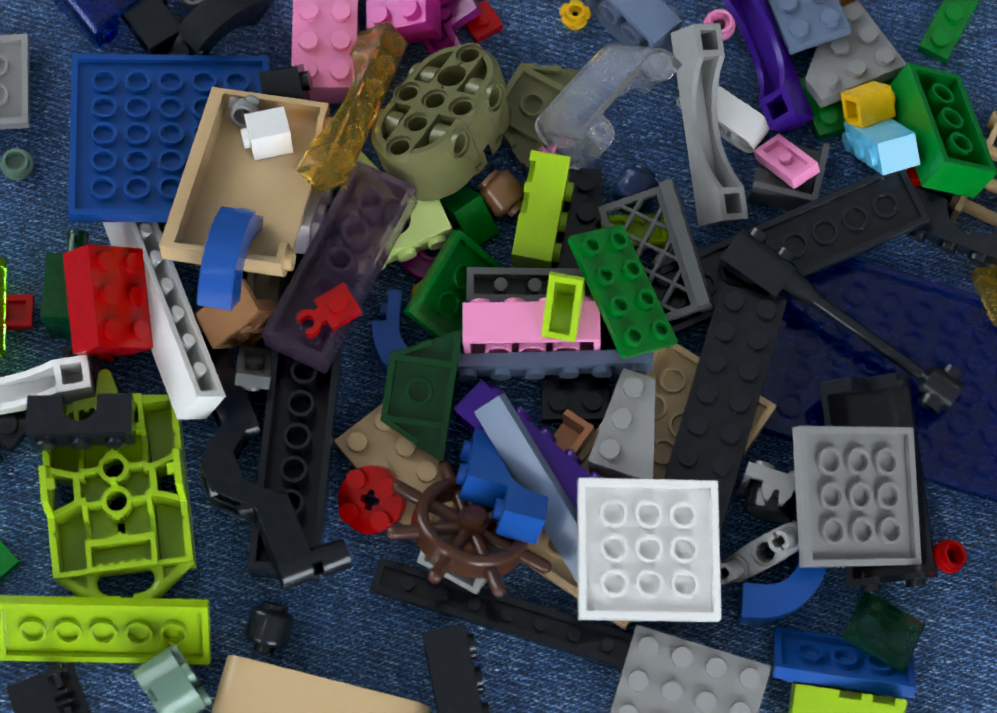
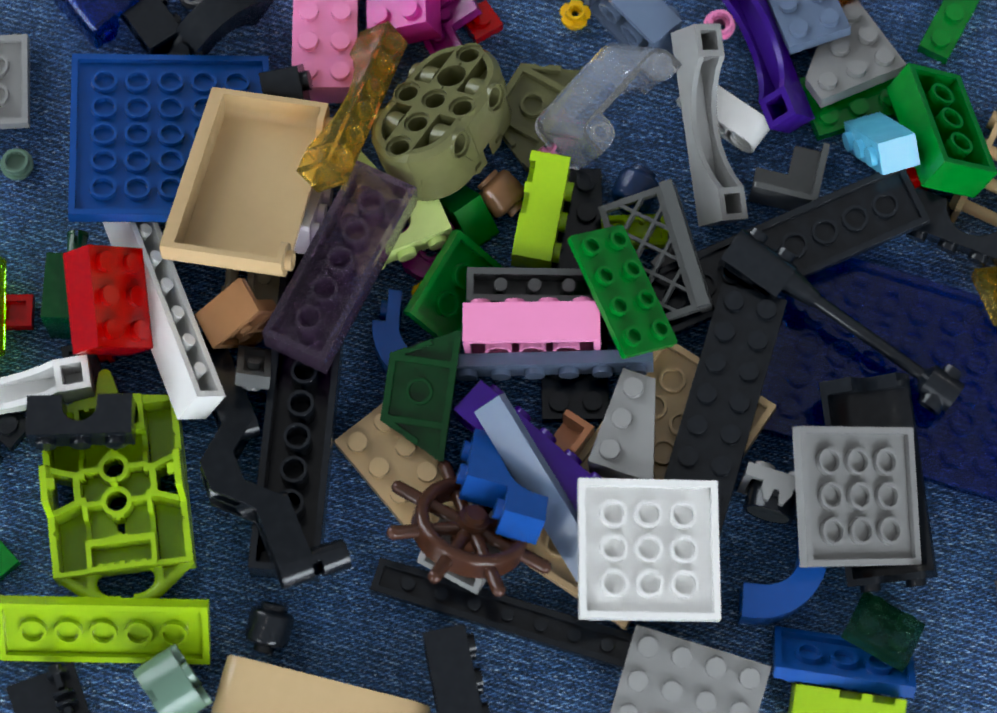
blue arch [197,206,263,311] -> none
light grey plate [228,95,261,128] -> none
white brick [240,106,293,161] -> none
red plate [296,282,362,339] -> none
red plate [338,465,407,534] -> none
lime slope [541,272,585,342] -> none
light grey connector [720,521,799,584] -> none
bright pink plate [753,134,820,189] -> none
yellow brick [840,81,896,128] -> none
red plate [933,539,967,574] -> none

